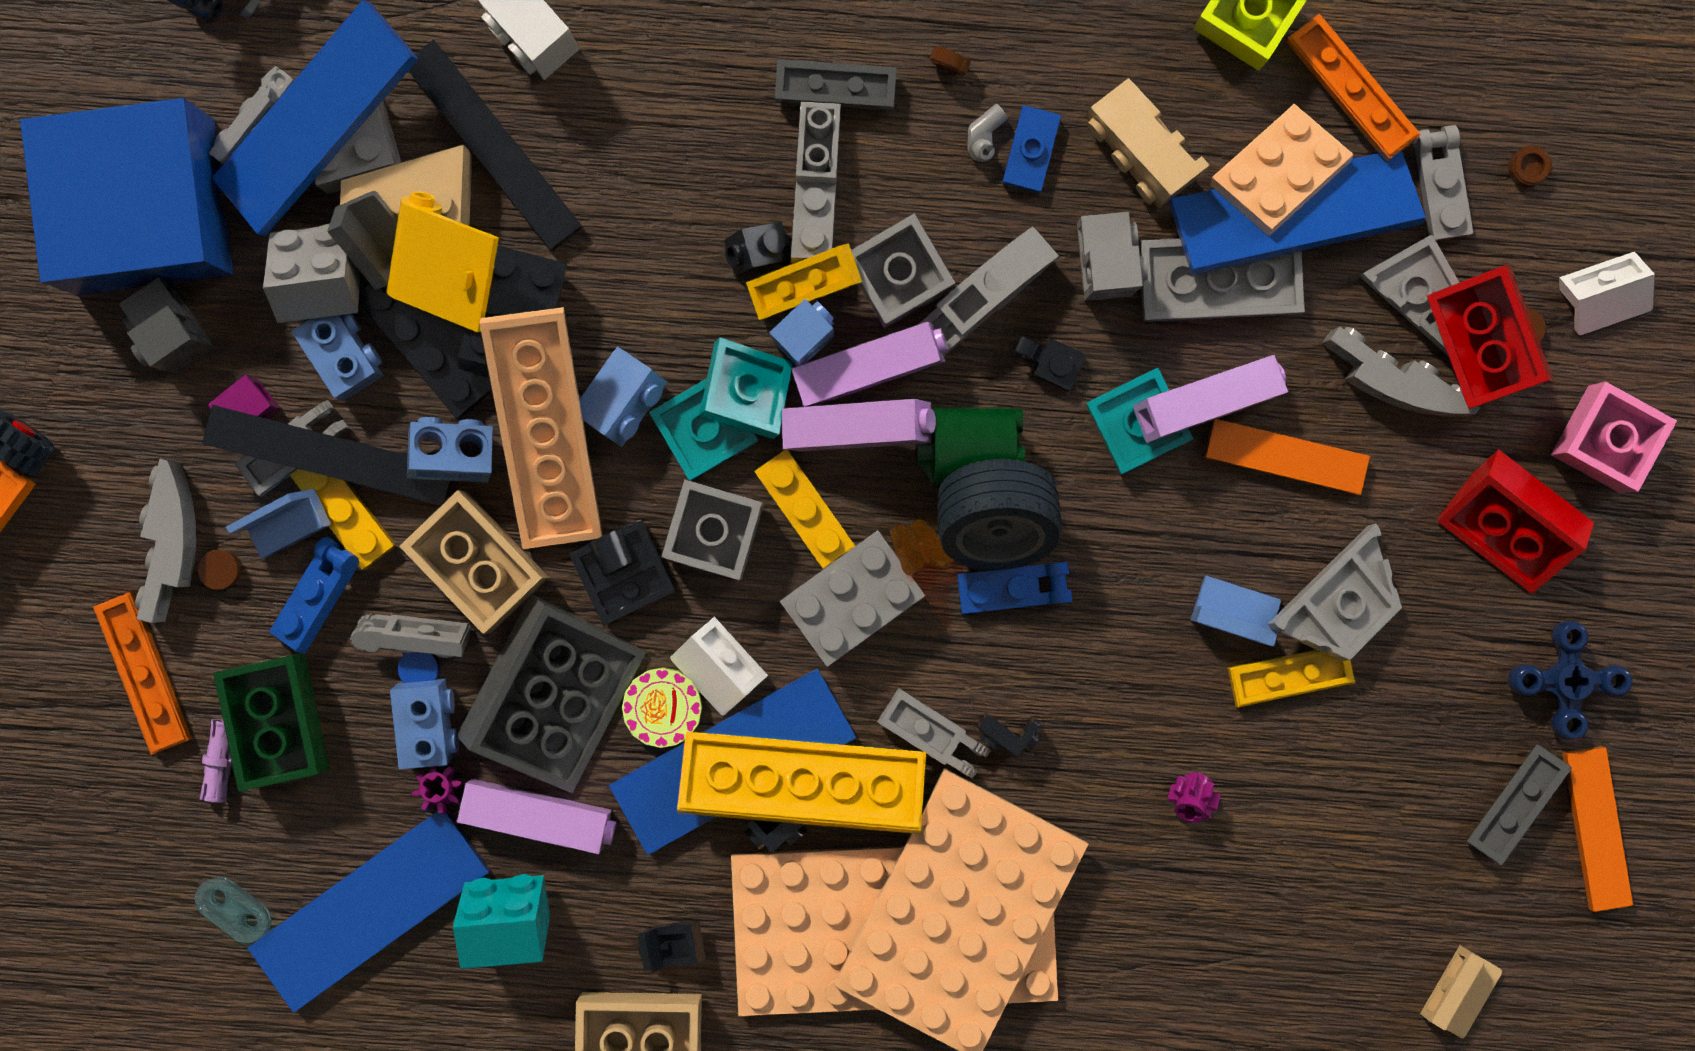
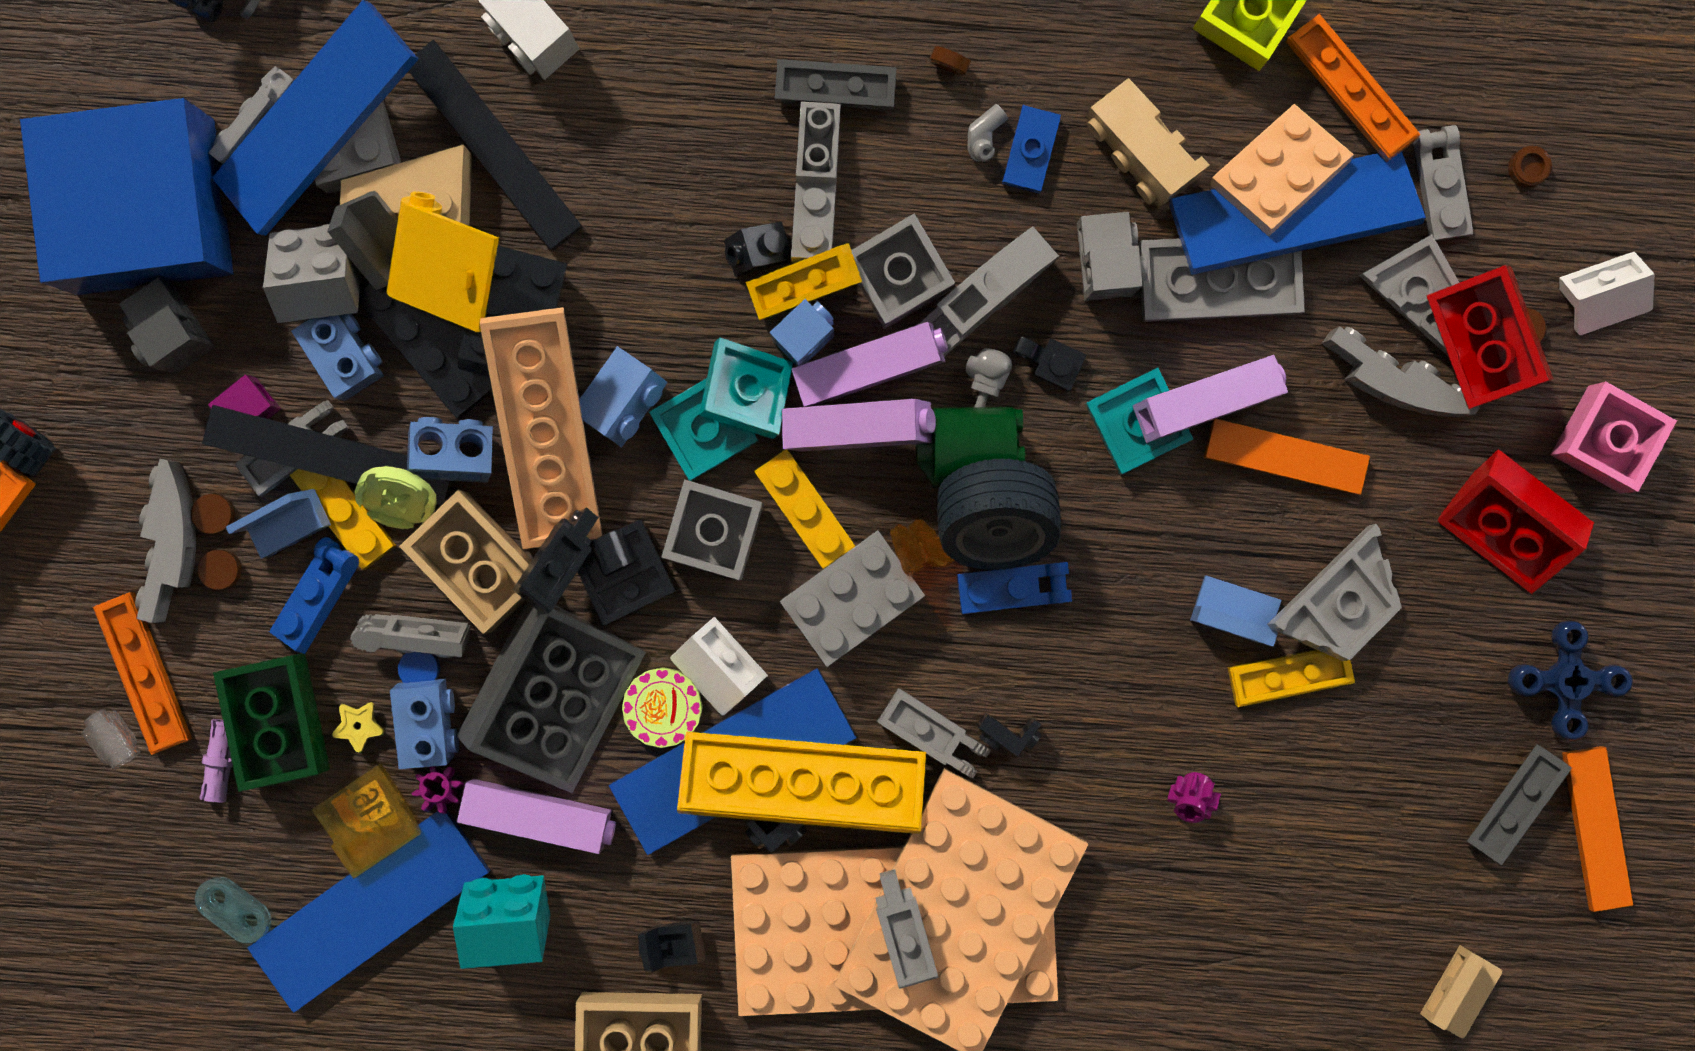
none -> clear brick [81,708,141,770]
none -> reddish brown tile [191,494,235,534]
none -> clear yellow slope [312,763,421,879]
none -> light yellow plate [332,702,384,753]
none -> yellowish green tile [354,466,437,529]
none -> black hinge [512,508,599,614]
none -> light grey hinge [875,869,939,989]
none -> light grey piece [966,348,1012,407]

